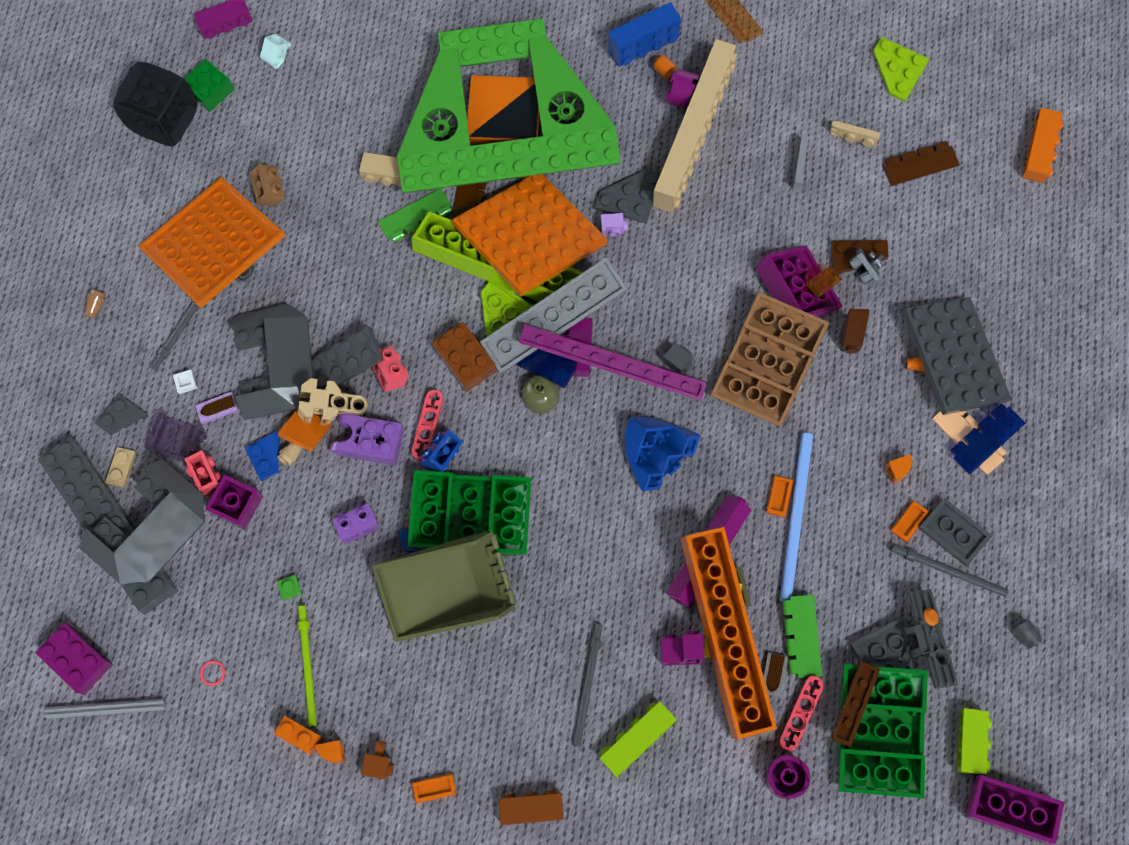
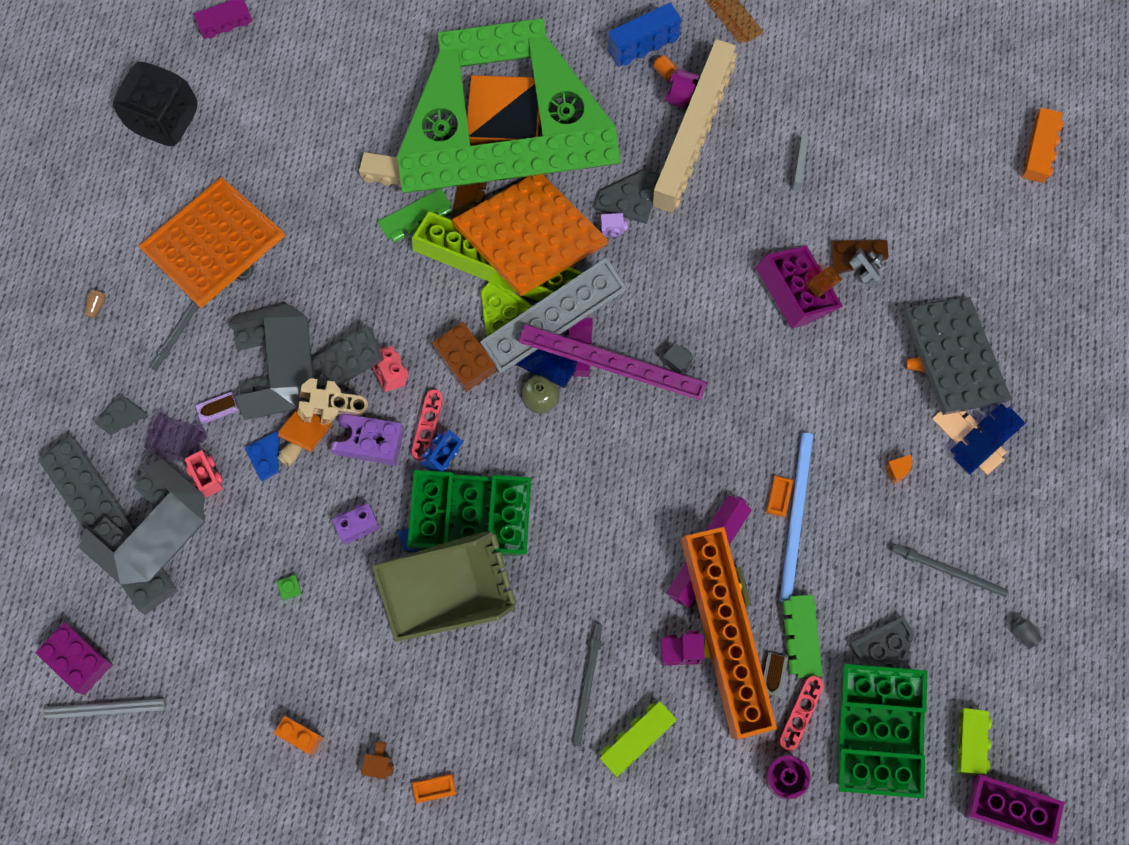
tan plate [105,447,137,489] -> none
white plate [173,369,198,394] -> none
green brick [183,59,235,112] -> none
coral piece [200,661,225,686] -> none
magenta brick [205,475,264,530] -> none
medium nougat brick [249,164,285,207] -> none
light aqua piece [260,34,291,69] -> none
lime bar [297,606,317,727] -> none
orange brick [315,740,346,763] -> none
dark orange brick [499,790,564,825] -> none
blue brick [624,417,701,491] -> none
medium nougat slope [711,292,829,427] -> none
tan hinge [829,121,880,147] -> none
reddish brown tile [830,661,880,747] -> none
reddish brown slope [841,308,869,354] -> none
lime plate [873,37,929,102] -> none
reddish brown windscreen [883,141,960,186] -> none
orange tile [890,500,930,543] -> none
dark grey piece [904,589,958,689] -> none
dark grey plate [919,498,992,567] -> none

